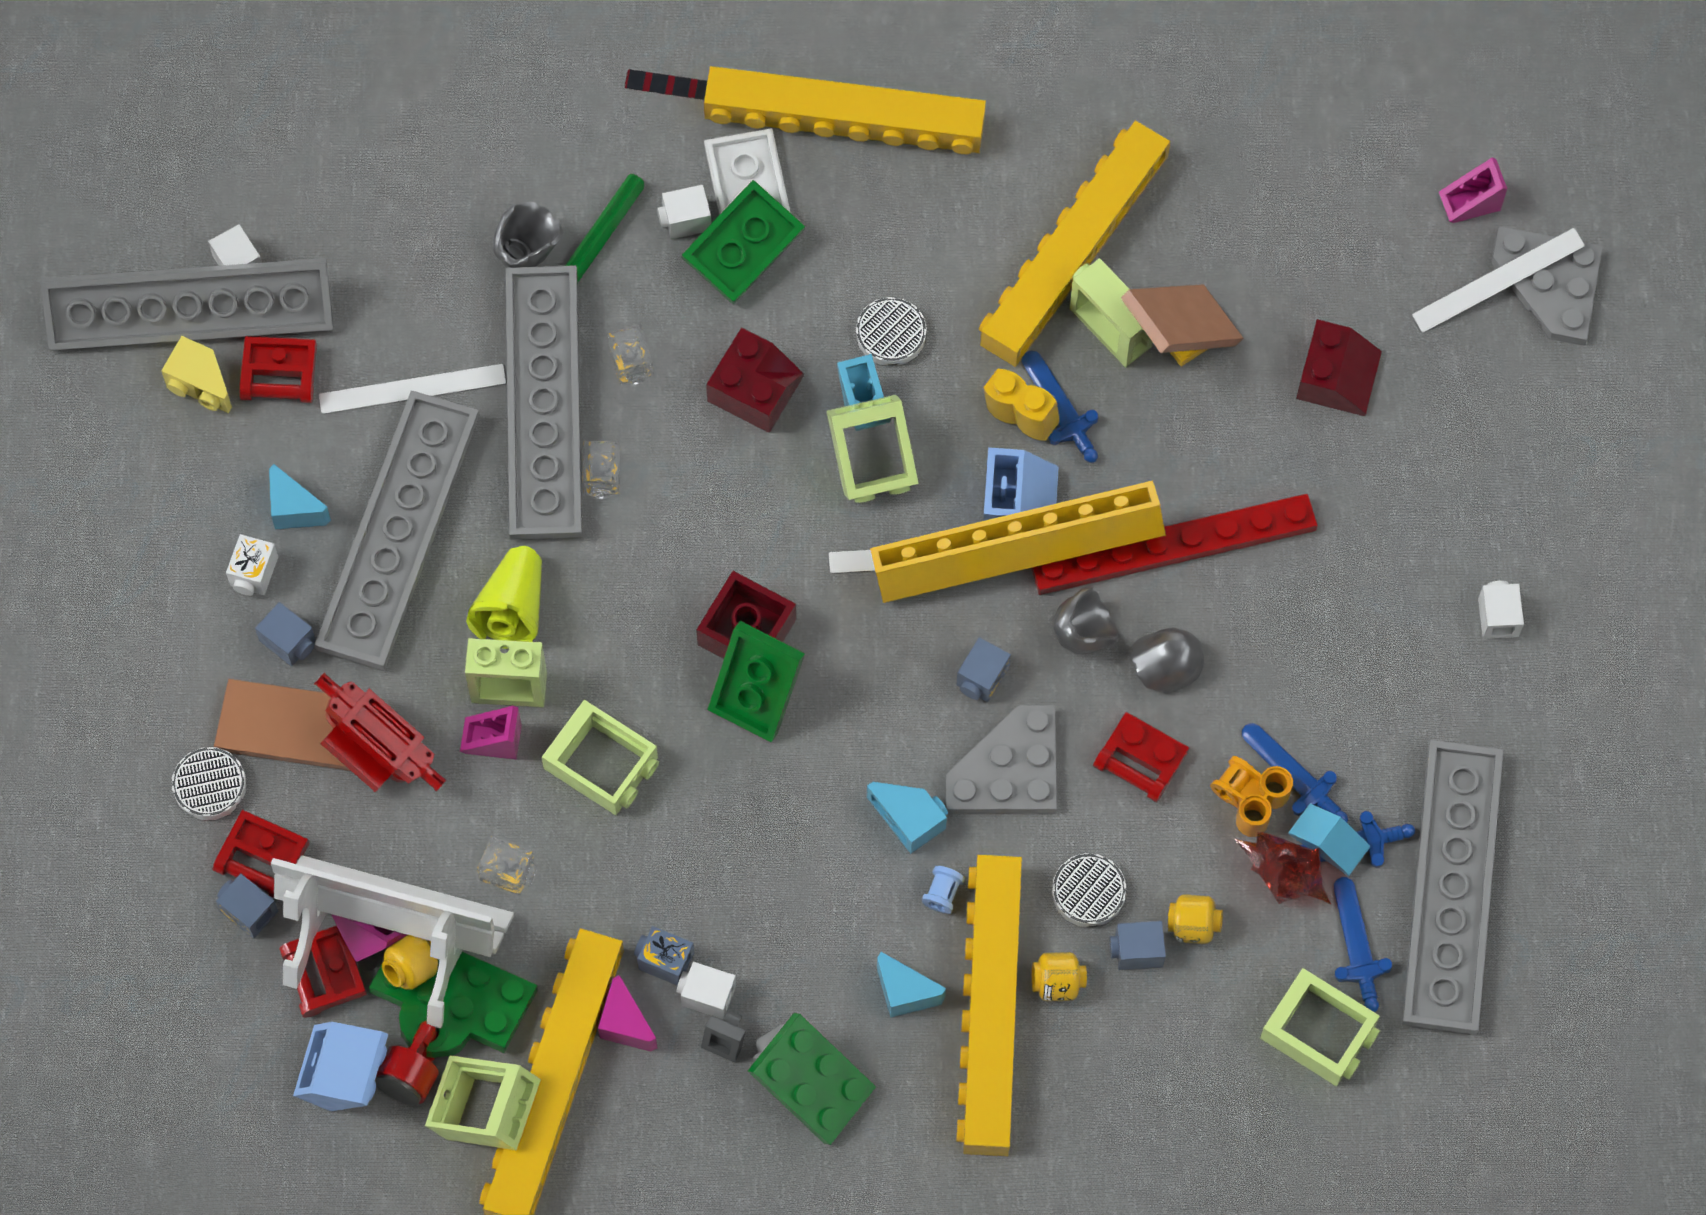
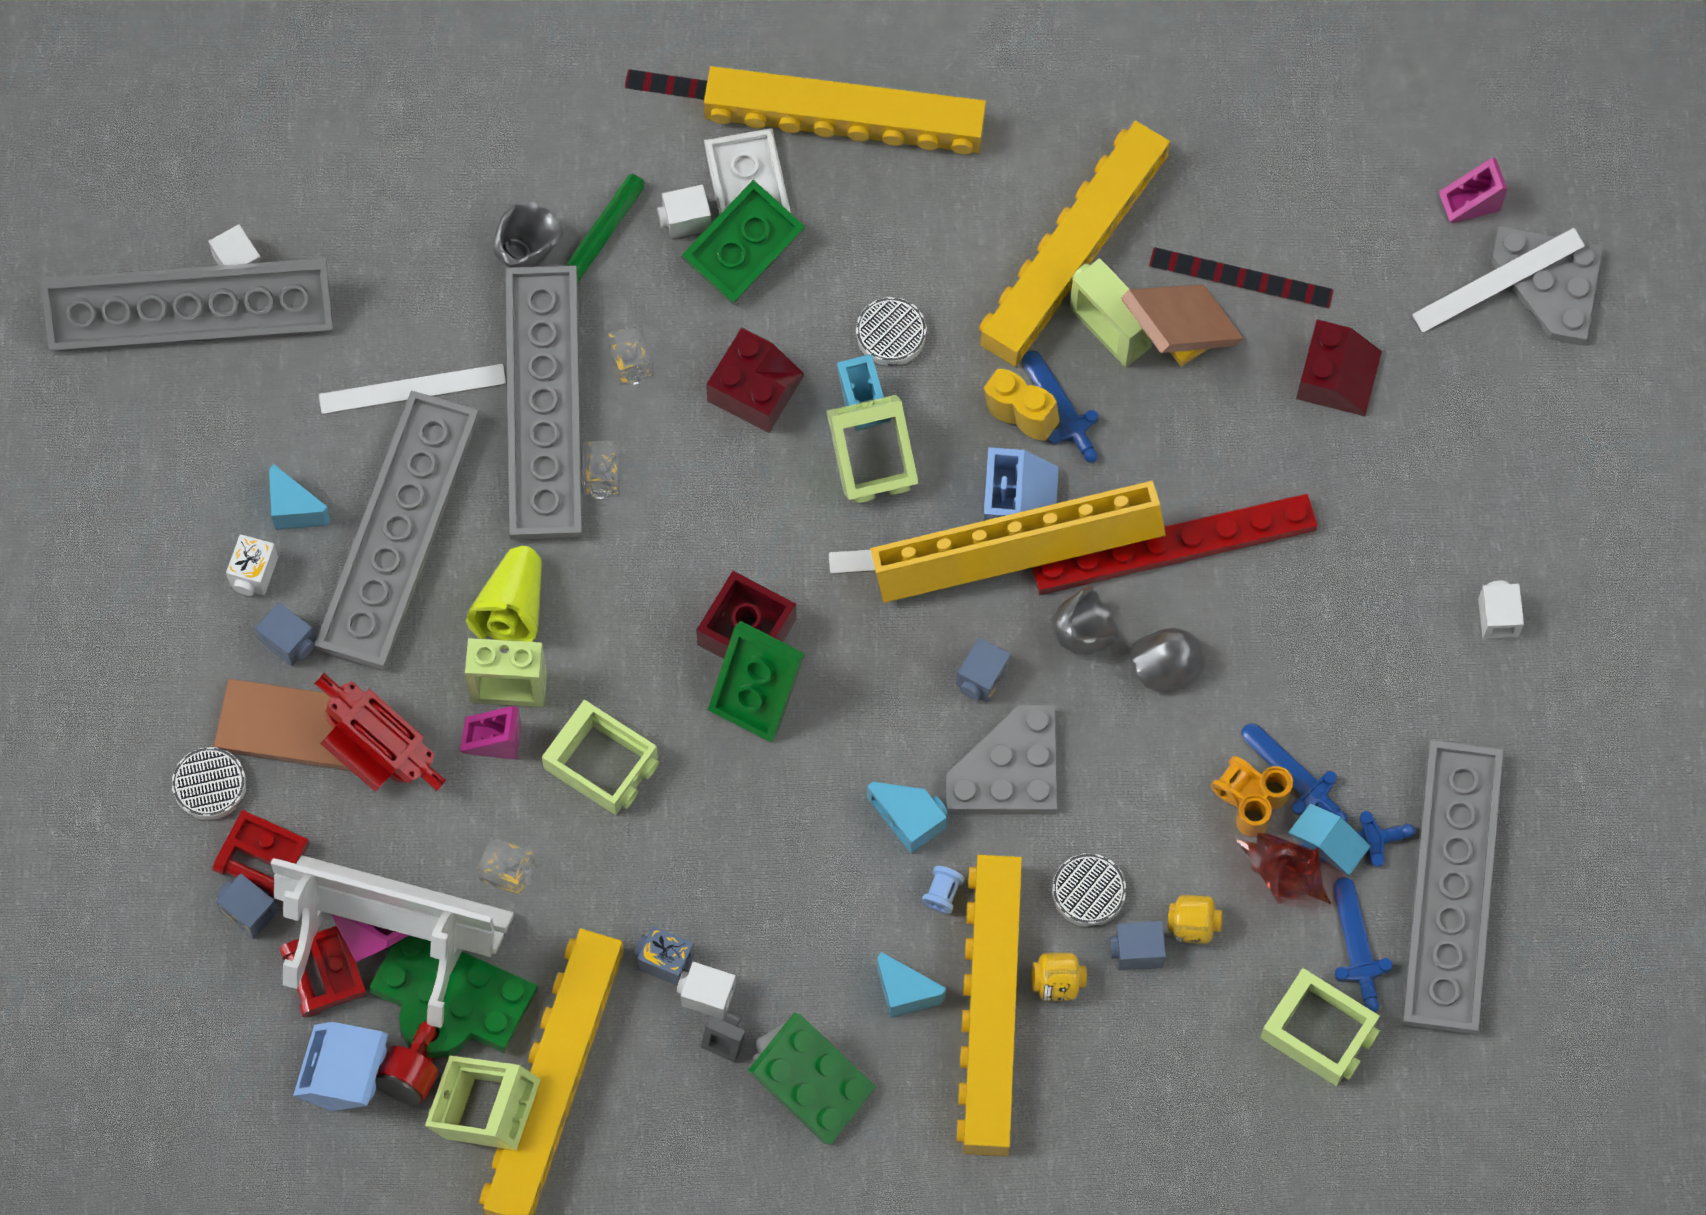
light yellow slope [161,336,232,413] -> none
red plate [240,336,317,403] -> none
yellow head [382,935,438,990] -> none
dark pink slope [598,975,657,1052] -> none
red plate [1093,712,1189,803] -> none
none -> black sticker [1149,247,1333,308]

